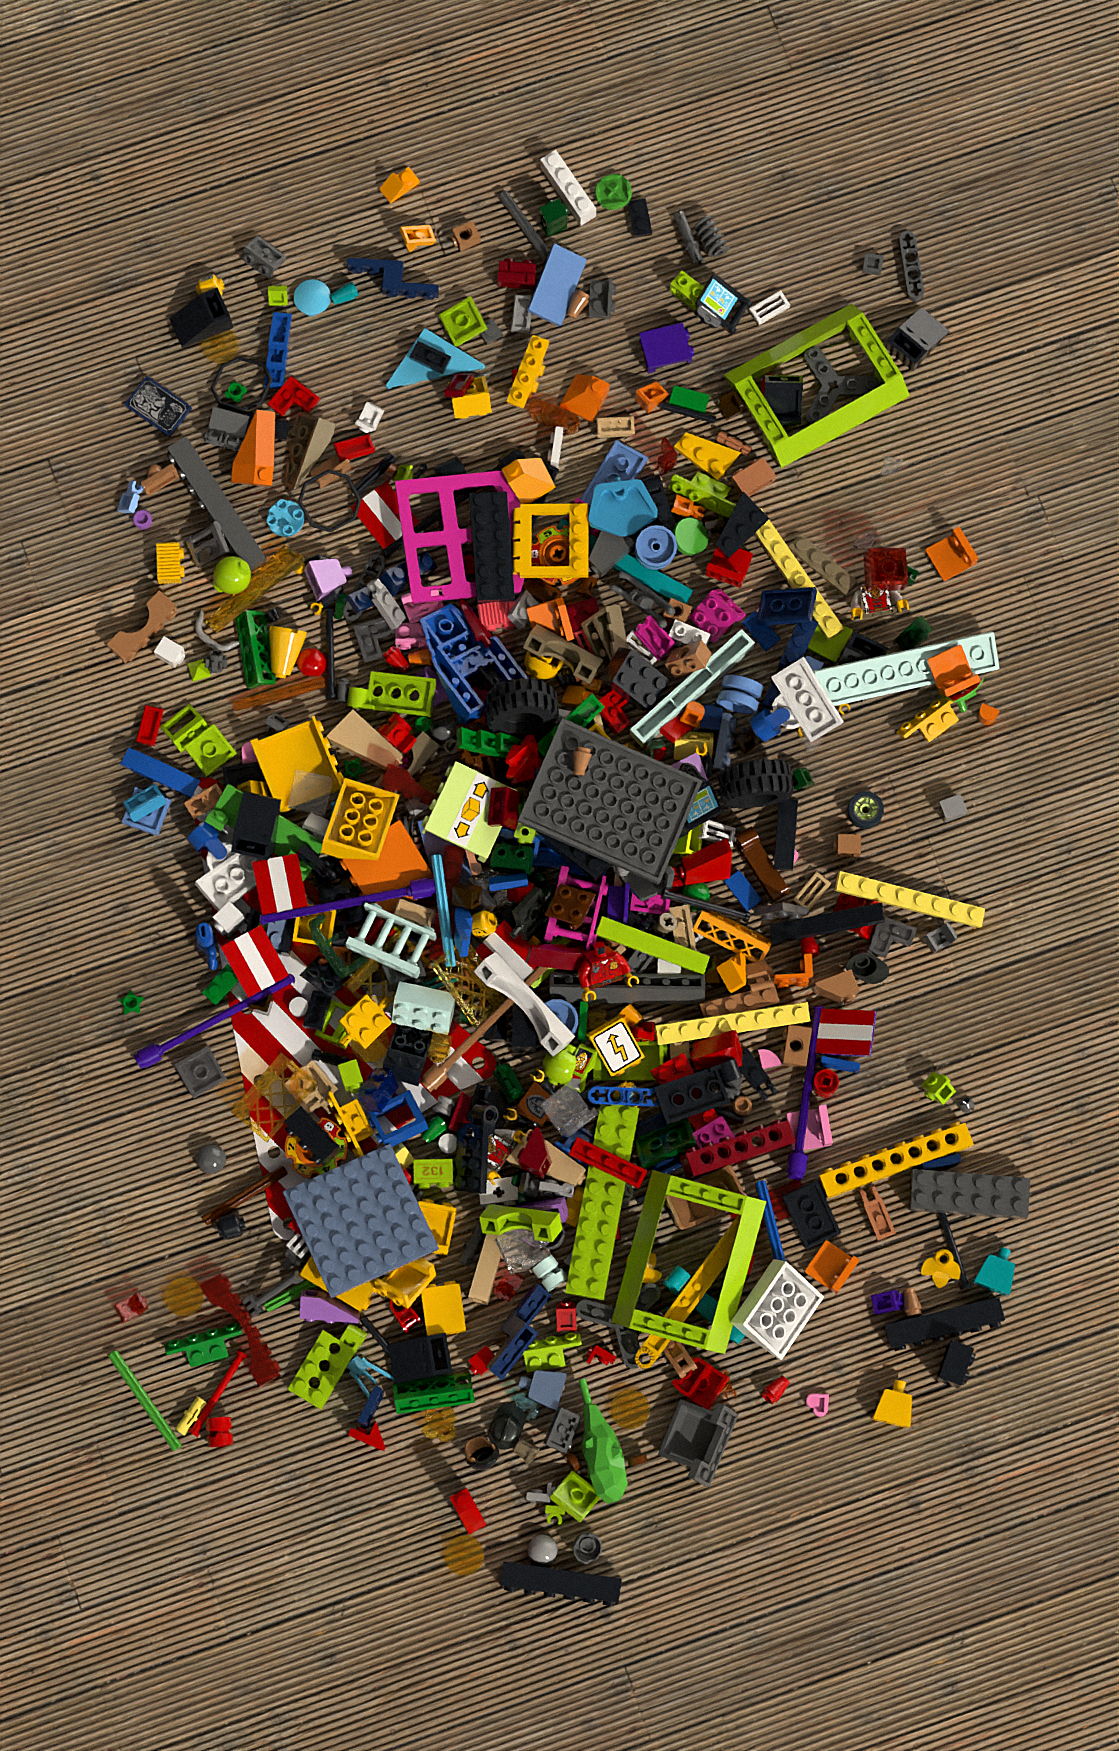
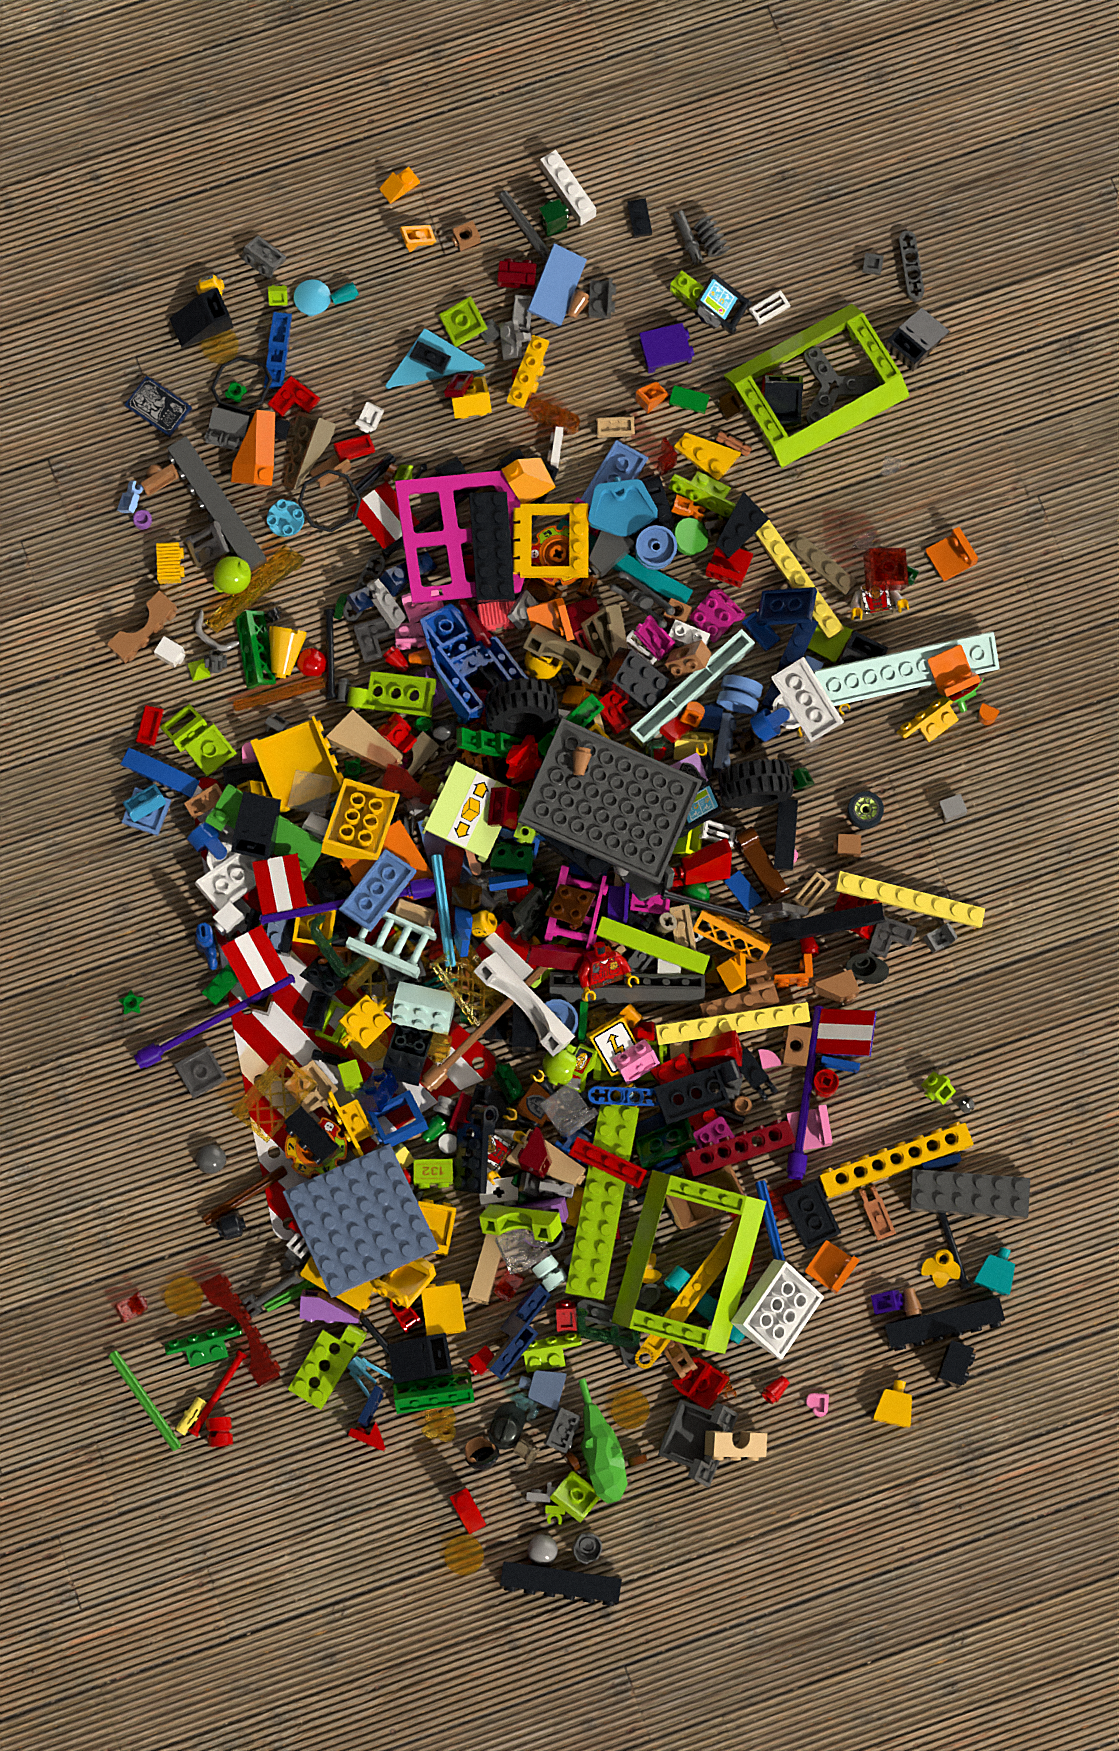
white tile [289,997,308,1017] -> none
lavender torso [293,554,352,615] -> none
black hinge [295,845,337,880] -> none
dark blue bracket [347,258,439,300] -> none
dark grey pin [457,1209,485,1267] -> none
blue tile [532,847,569,868] -> none
orange slope [559,374,610,423] -> none
red bracket [585,1345,617,1365] -> none
bright green tile [595,174,632,210] -> none
black bar [661,402,716,424] -> none
nougat brick [731,457,776,497] -> none
dark green slope [895,615,933,651] -> none
none -> medium blue tile [339,849,417,932]
none -> light grey hinge [499,320,531,361]
none -> clear green piece [576,1308,641,1348]
none -> bright pink bracket [612,1039,660,1085]
none -> tan arch [704,1431,767,1461]

